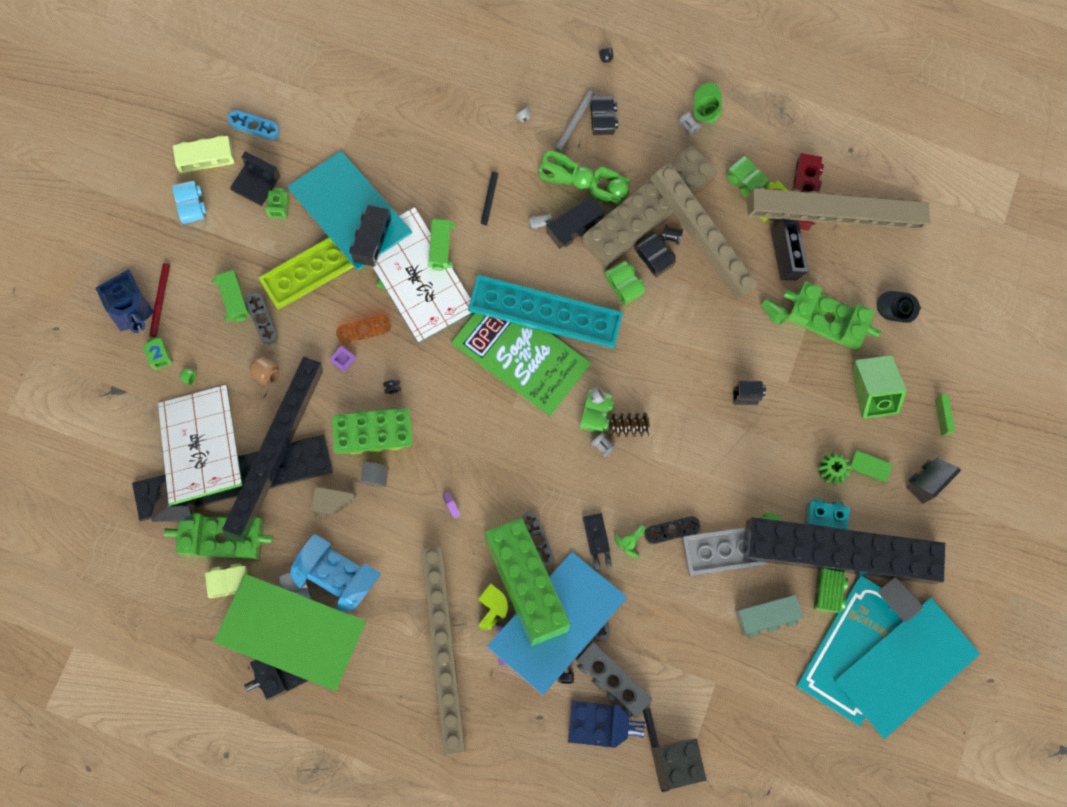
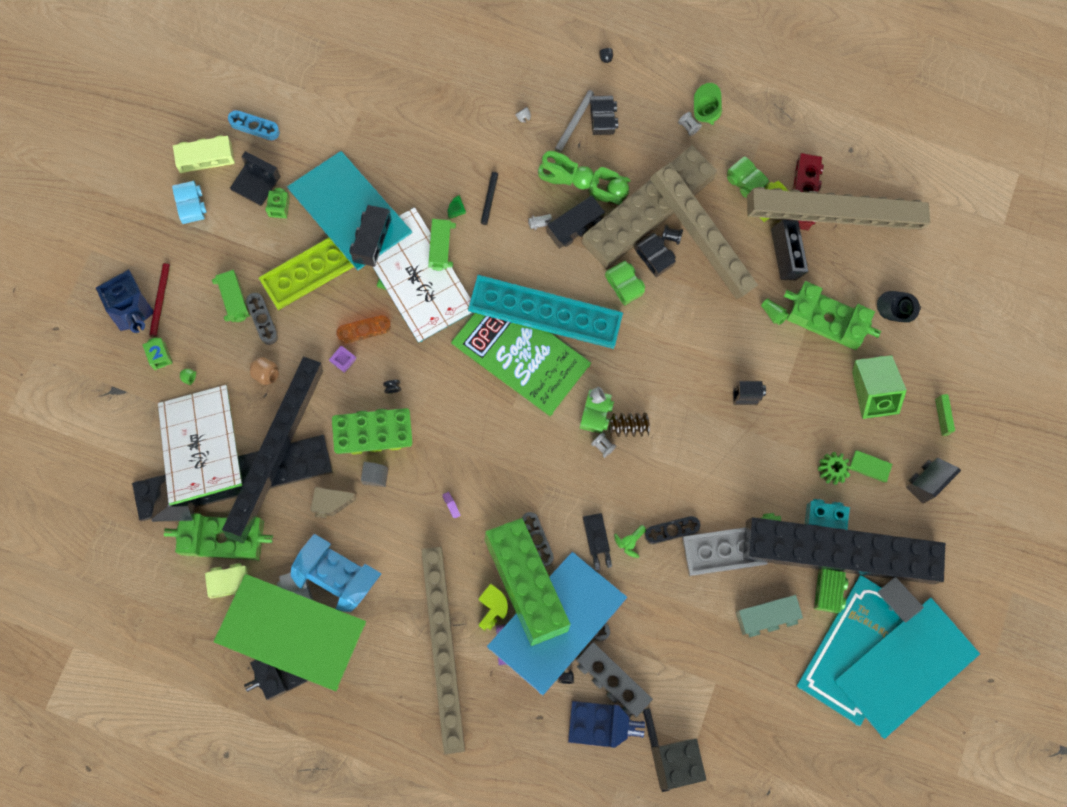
none -> green tile [447,195,466,219]

